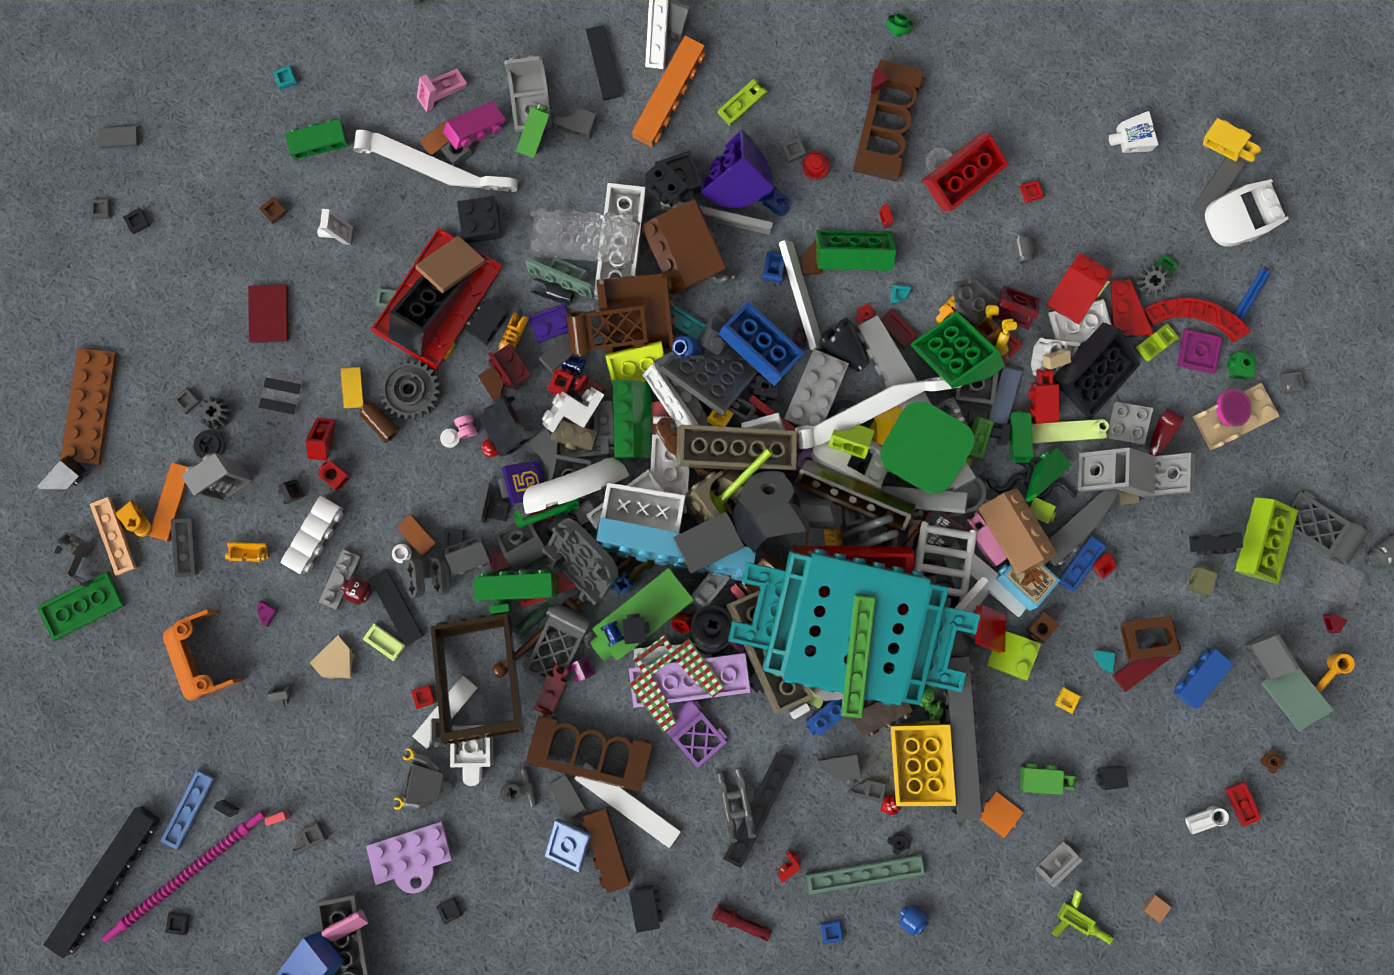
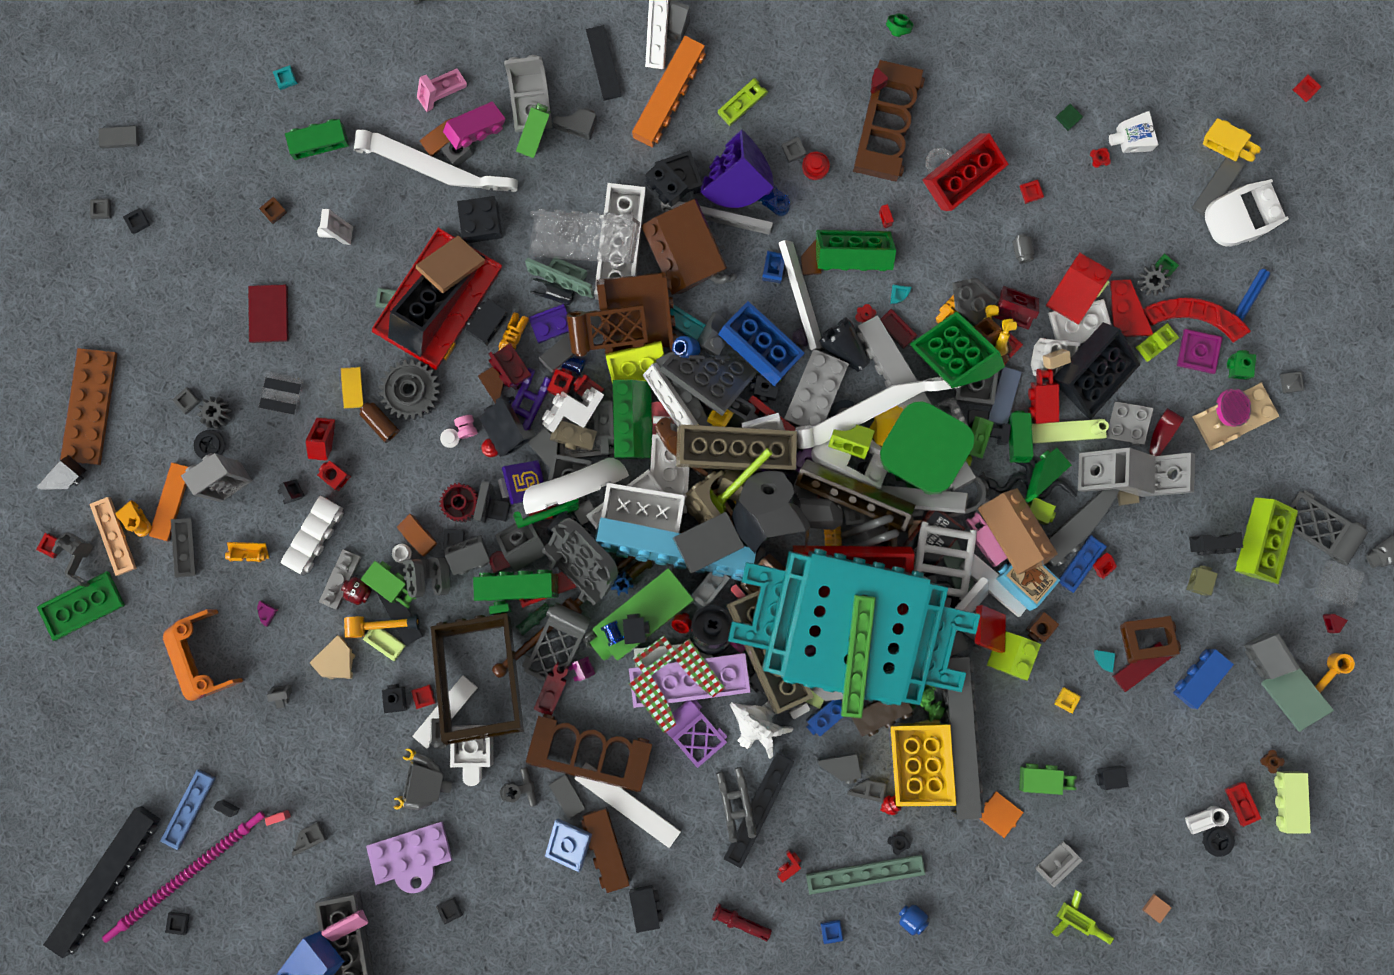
none -> red tile [36,533,58,558]
none -> light orange piece [344,614,420,638]
none -> bright green brick [360,560,416,608]
none -> black brick [382,684,407,714]
none -> dark red brick [439,483,478,523]
none -> dark purple piece [511,368,552,431]
none -> white piece [730,700,793,759]
none -> dark green tile [1055,103,1083,131]
none -> red plate [1090,148,1111,168]
none -> black gear [1202,826,1235,857]
none -> yellowish green brick [1274,771,1311,833]
none -> red plate [1292,74,1321,102]

